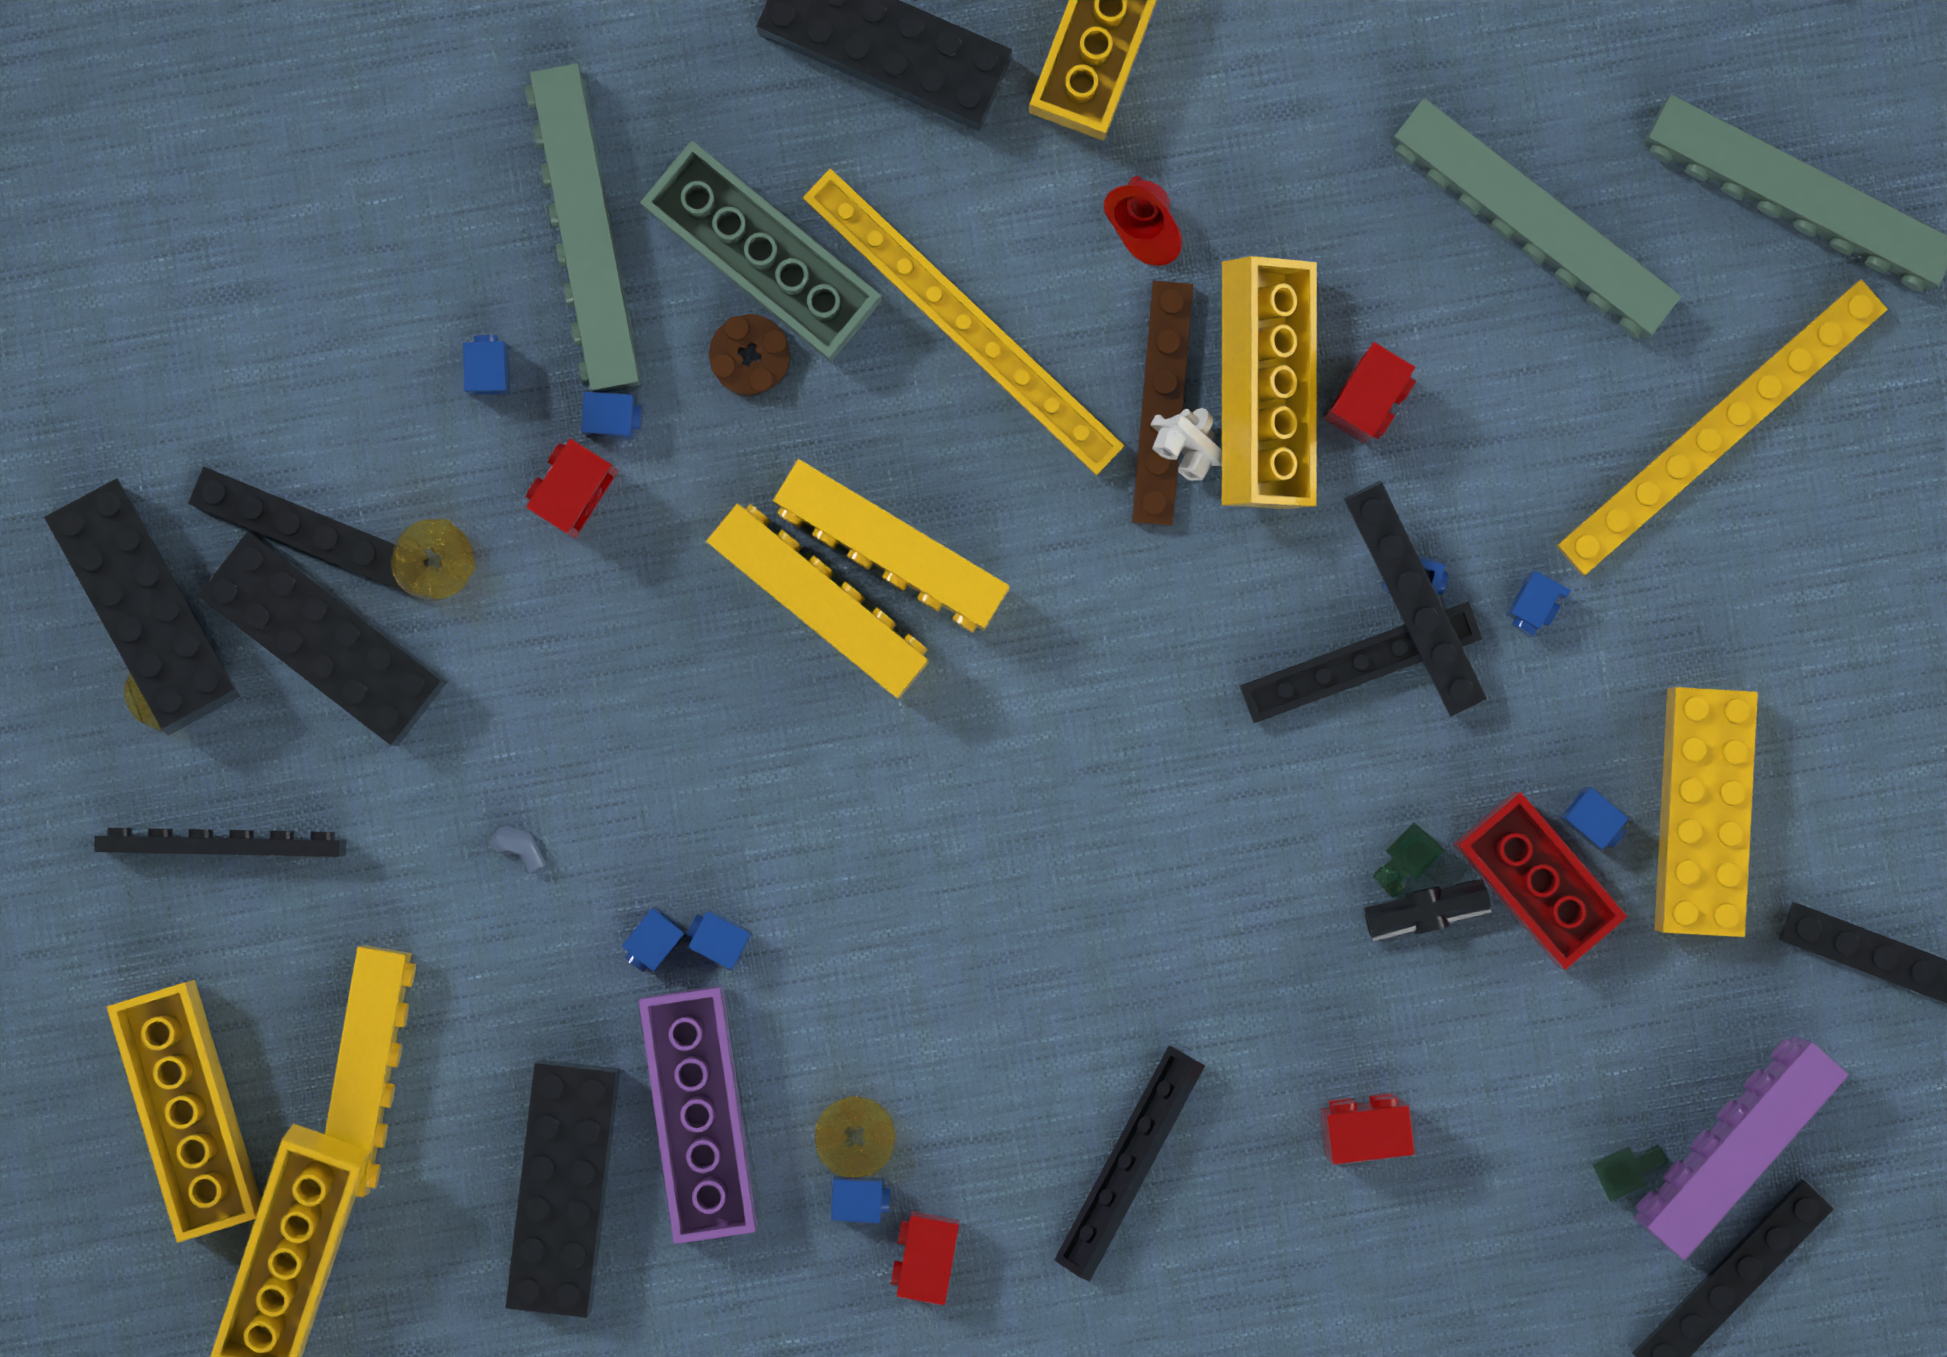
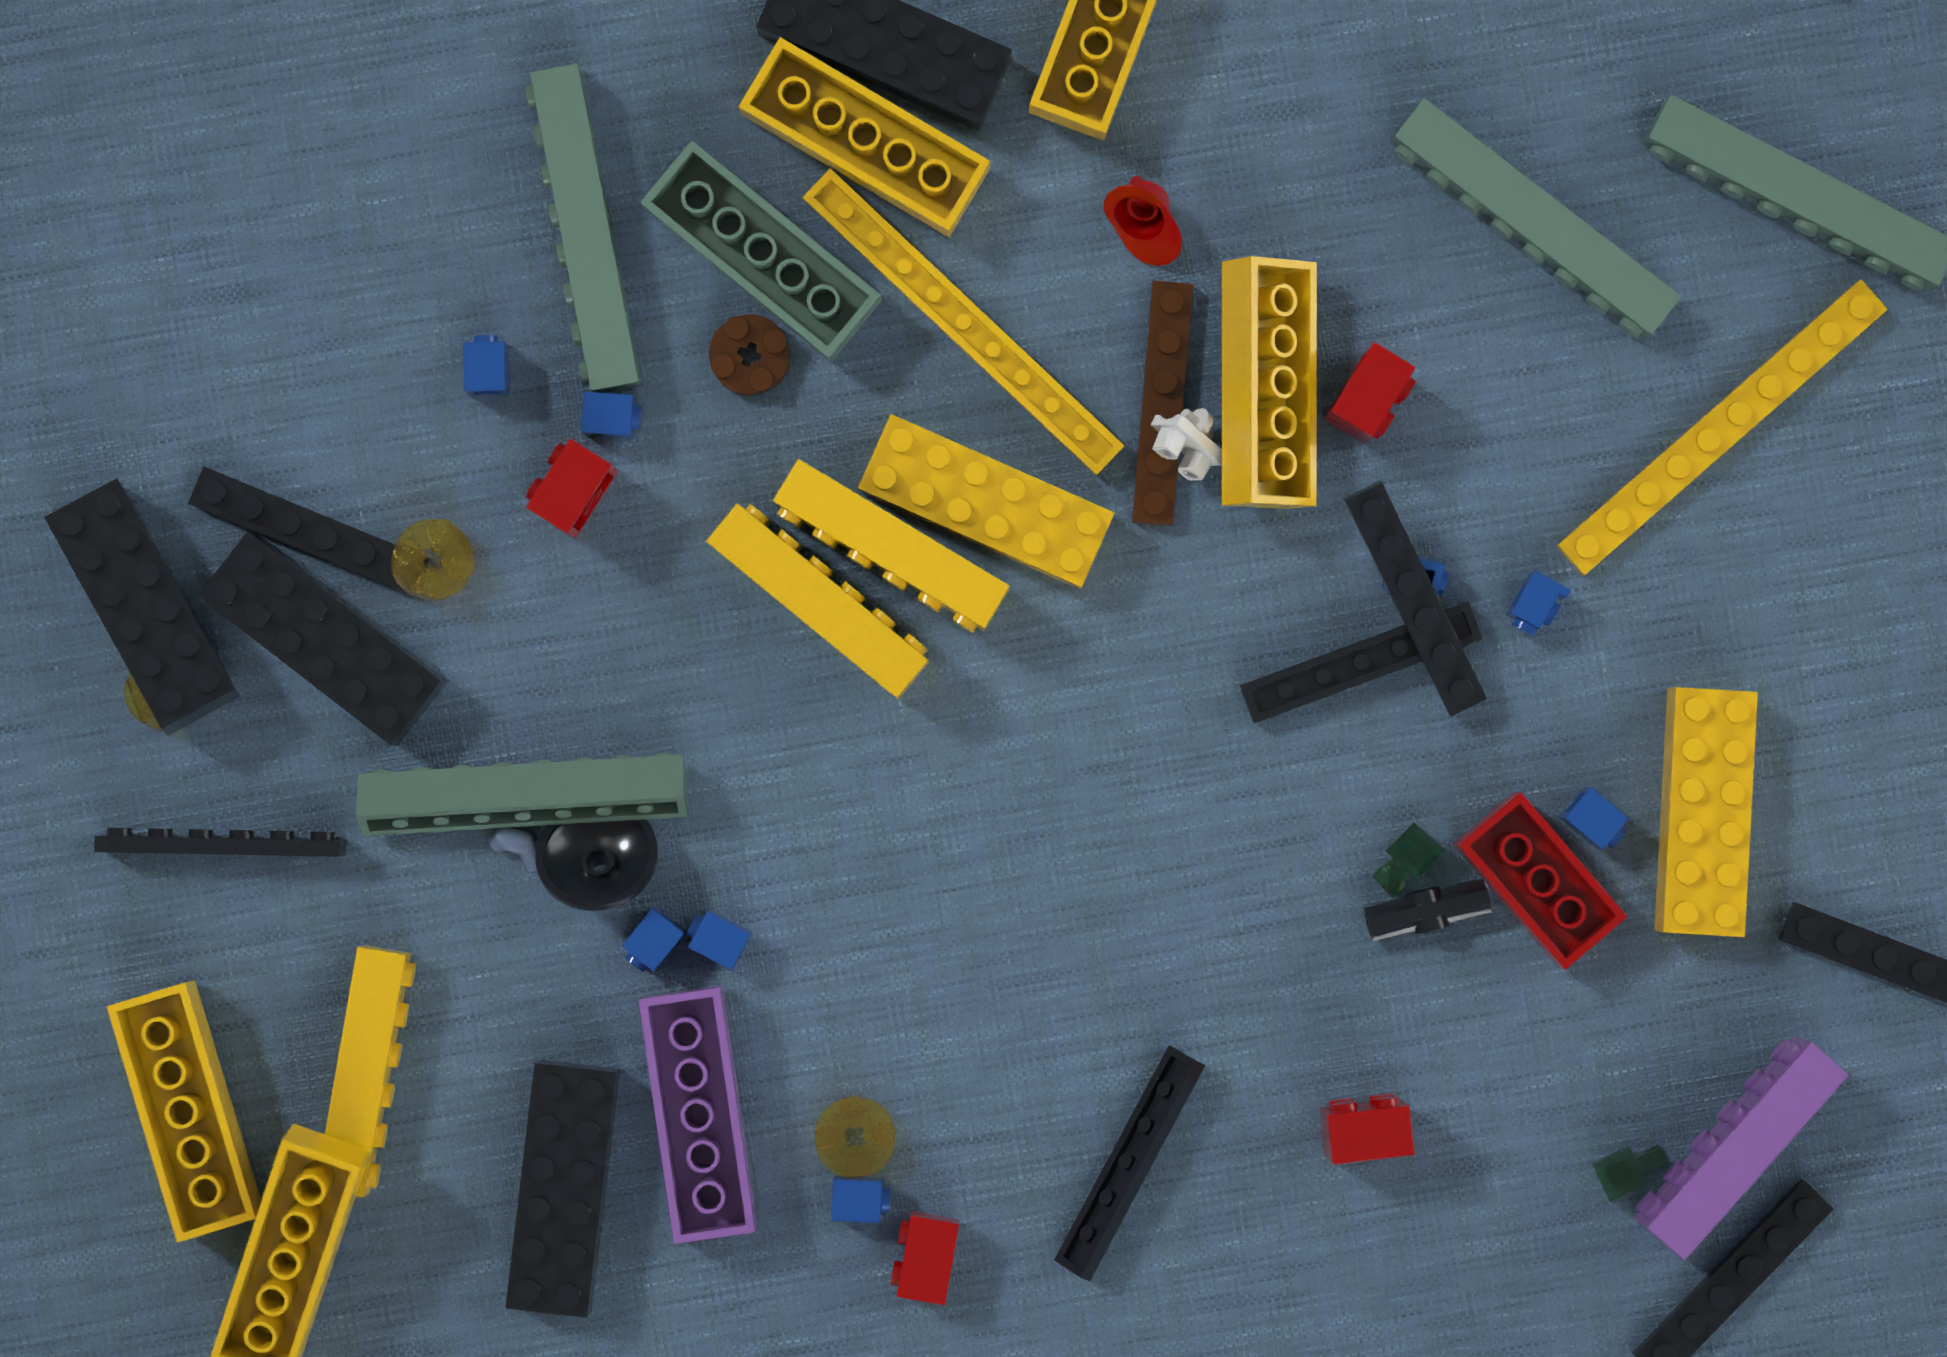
none -> sand green brick [356,752,688,836]
none -> black dish [535,819,658,911]
none -> yellow brick [738,37,991,238]
none -> yellow brick [858,414,1115,590]

